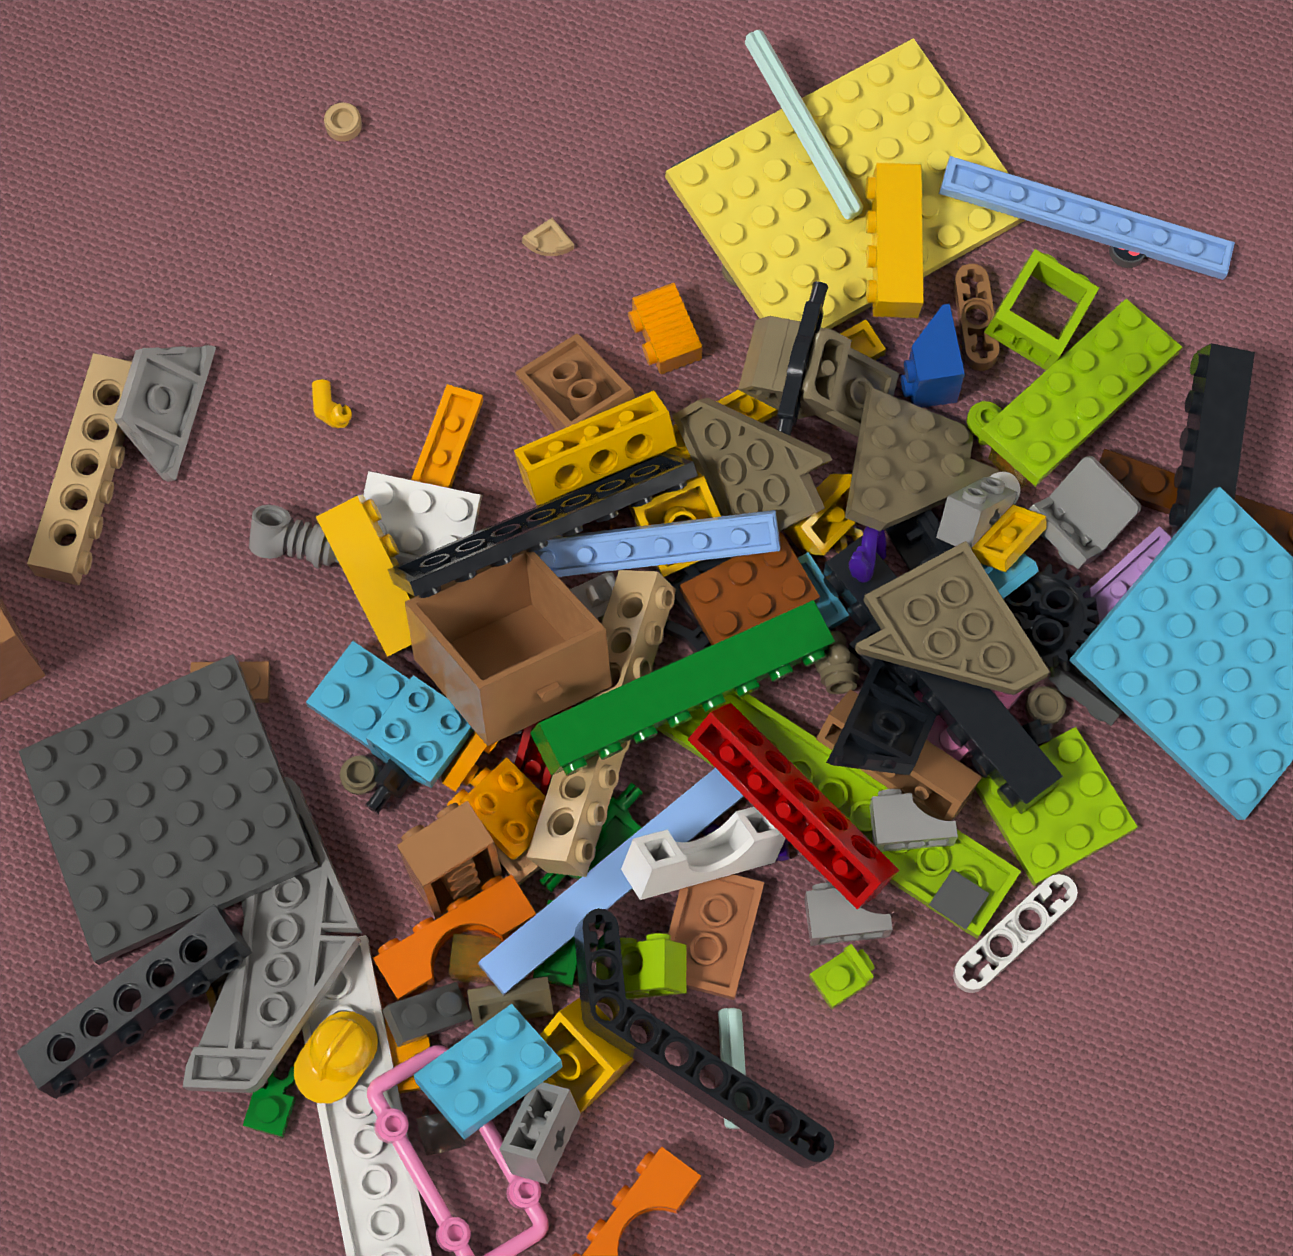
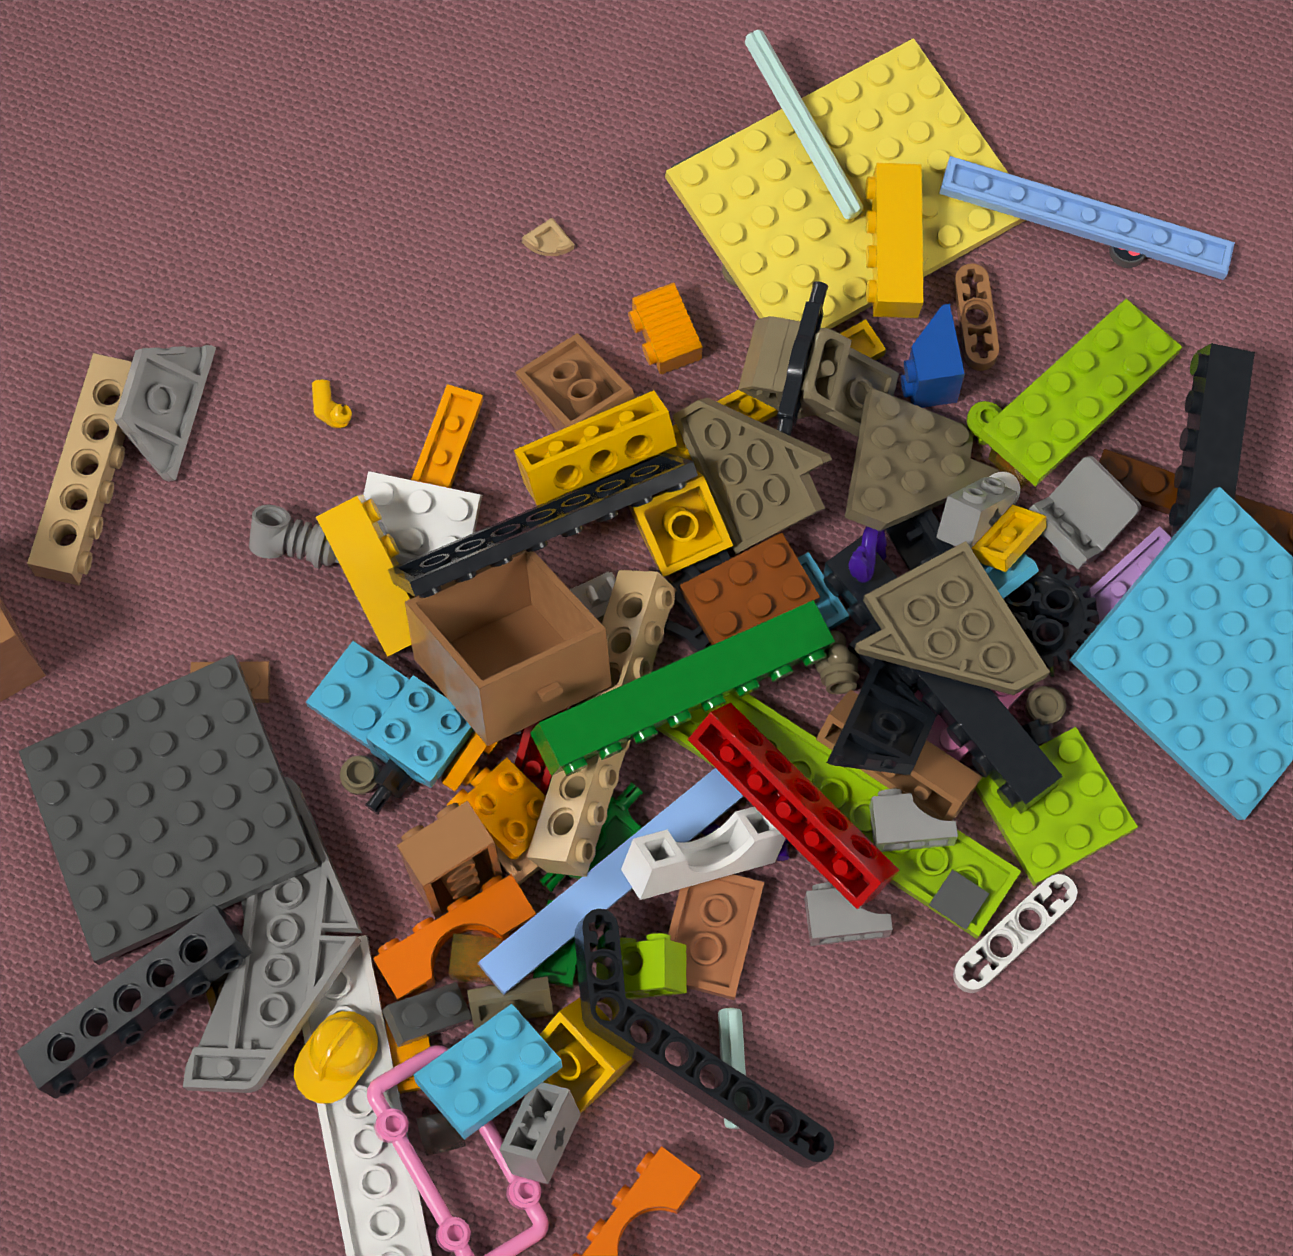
green plate [243,1065,296,1138] -> none
tan tile [324,103,362,142] -> none
light blue tile [534,510,781,577] -> none
yellow brick [784,474,863,555] -> none
lime bracket [809,944,875,1010] -> none
lime window [984,249,1099,370] -> none
dark grey plate [1048,659,1124,726] -> none

